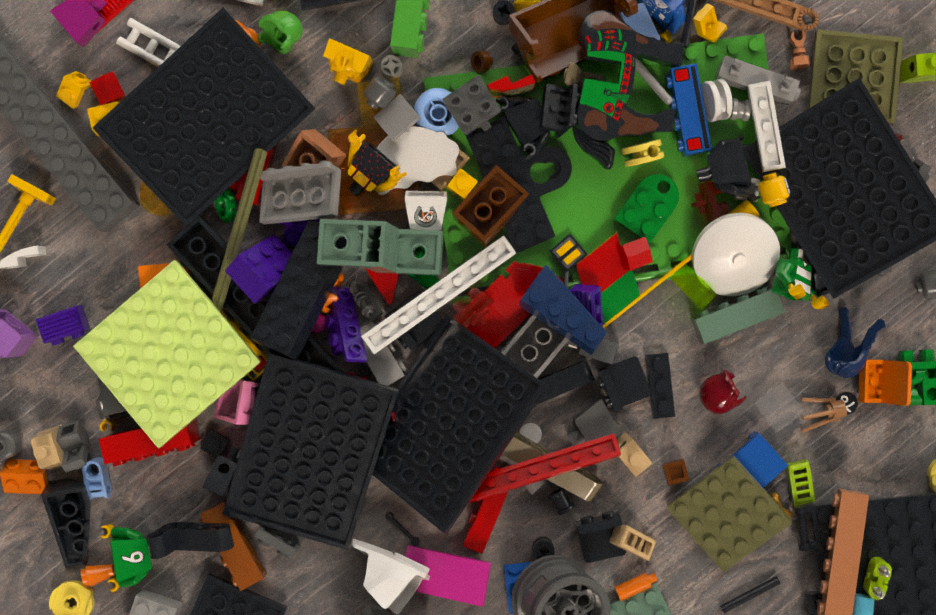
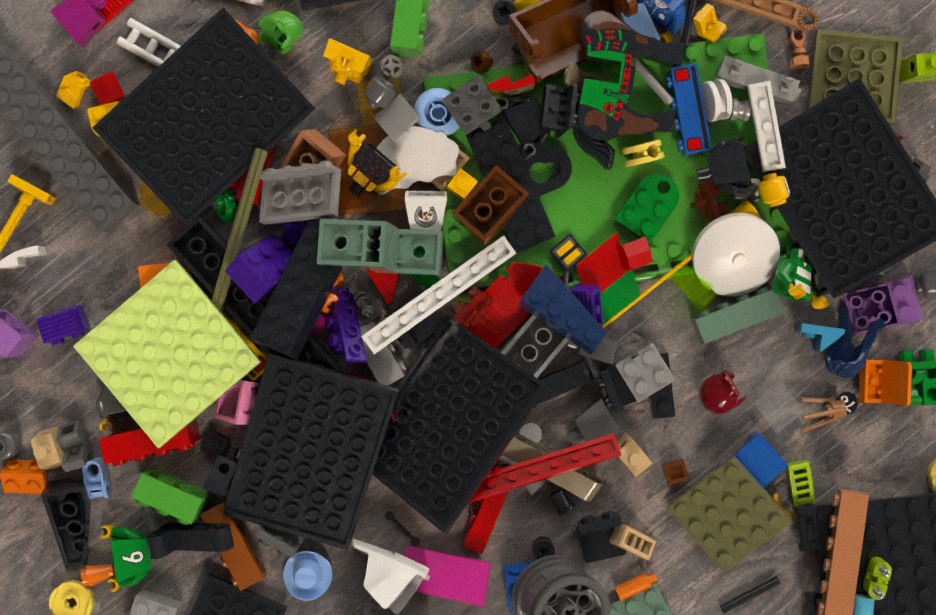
none -> bright green brick [131,467,212,525]
none -> light blue hat [283,551,332,601]
none -> light grey piece [615,343,675,402]
none -> dark azure slope [795,323,845,352]
none -> medium lavender slope [843,275,923,335]

